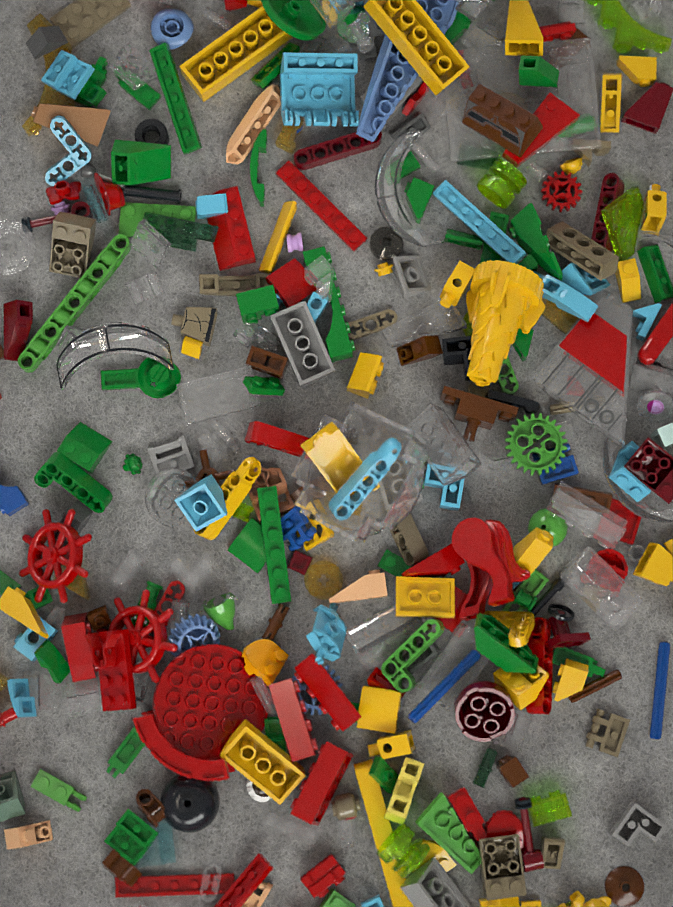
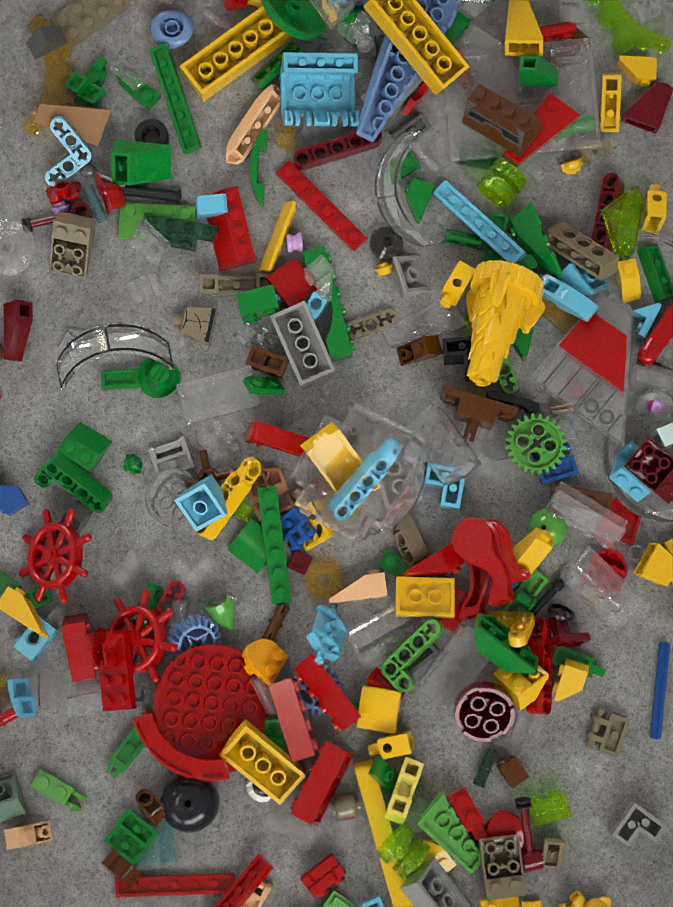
bright green beam [18,234,131,373] -> none
green slope [34,640,70,684] -> none
medium azure slope [41,50,95,100] -> none
clear yellow slope [53,575,91,601] -> none
reddish brown bracket [87,605,112,631] -> none
yellow tile [181,336,203,359] -> none
clear beam [200,863,222,902] -> none
yellow slope [347,352,384,399] -> none
blue axle [408,649,481,723] -> none
red gear [541,171,582,213] -> none
reddish brown axle [568,669,622,703] -> none
reddish brown dish [605,866,644,907] -> none

